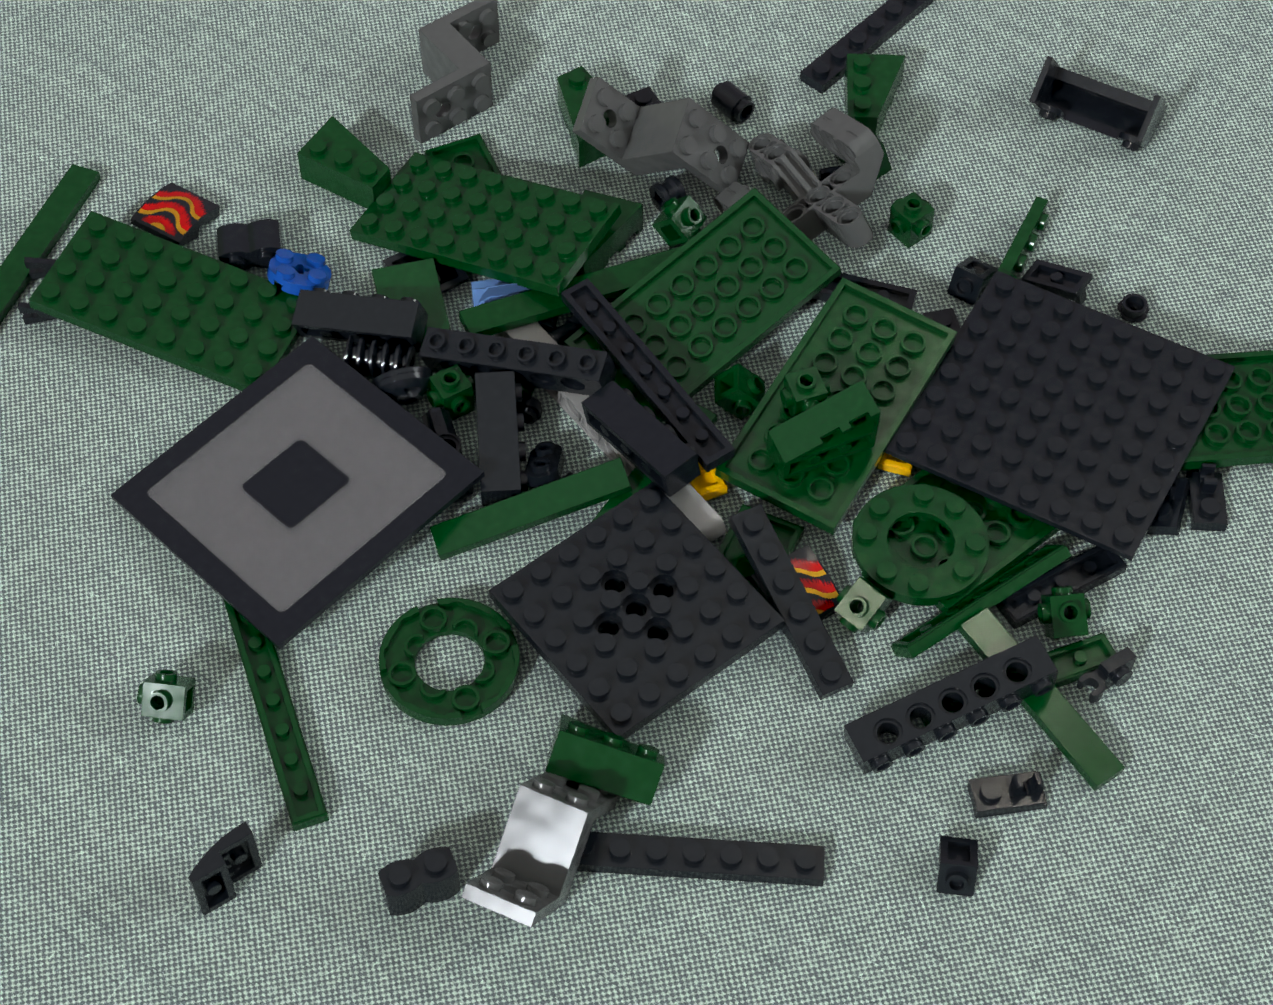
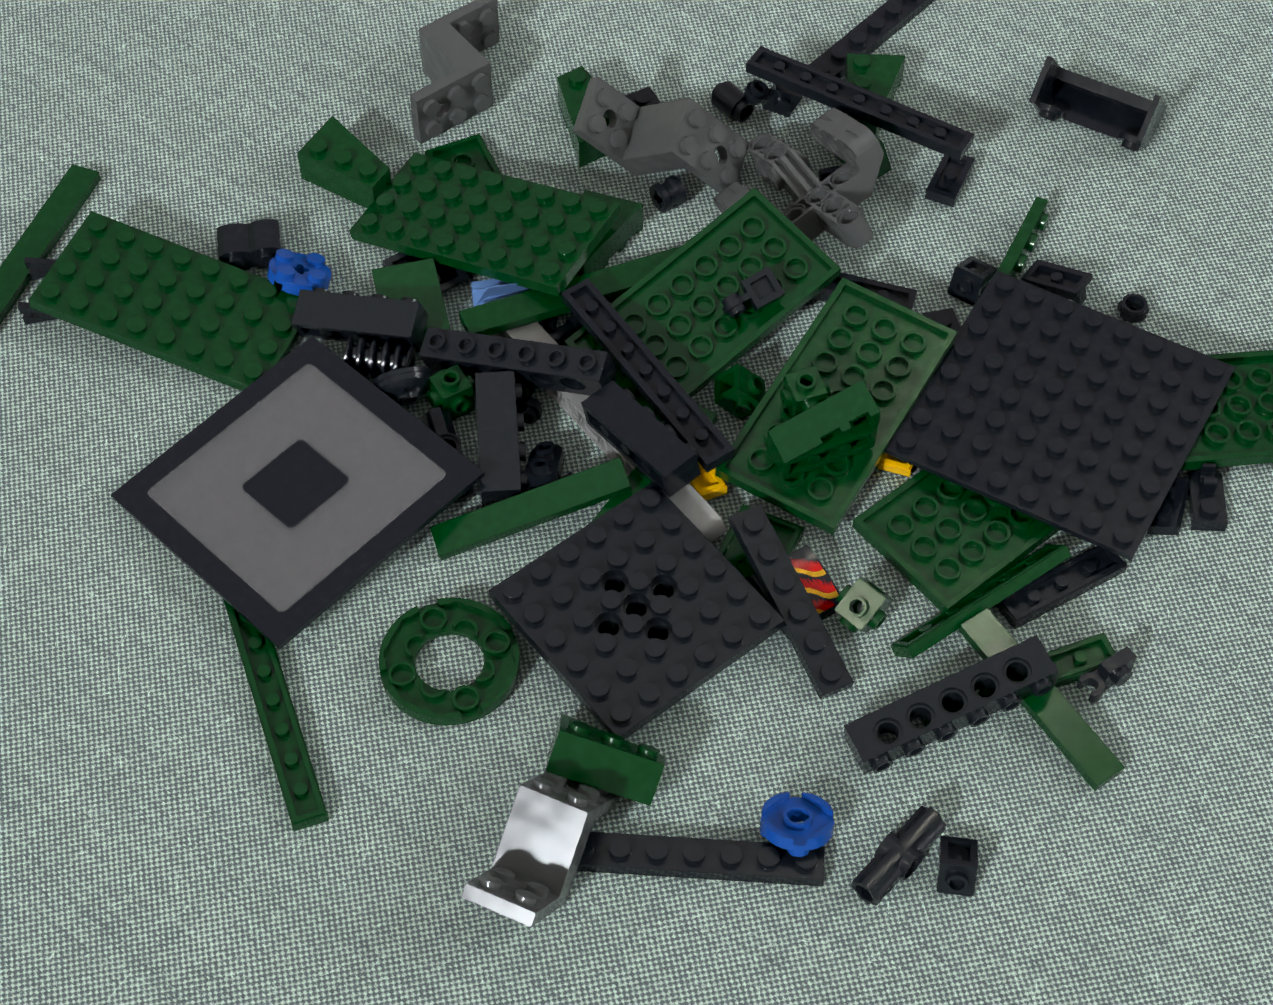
slope [131,182,220,246] -> none
dark green brick [137,669,196,724] -> none
black slope [188,822,263,916] -> none
black brick [378,847,461,916] -> none
dark green brick [652,195,708,248] -> none
dark green plate [851,484,989,606] -> none
dark green brick [888,192,935,248] -> none
black plate [967,771,1048,818] -> none
dark green brick [1037,586,1091,639] -> none
none -> black plate [721,266,785,319]
none -> black plate [744,80,802,117]
none -> black plate [746,46,975,161]
none -> blue plate [760,792,834,857]
none -> black piece [851,806,946,906]
none -> black plate [925,155,975,207]

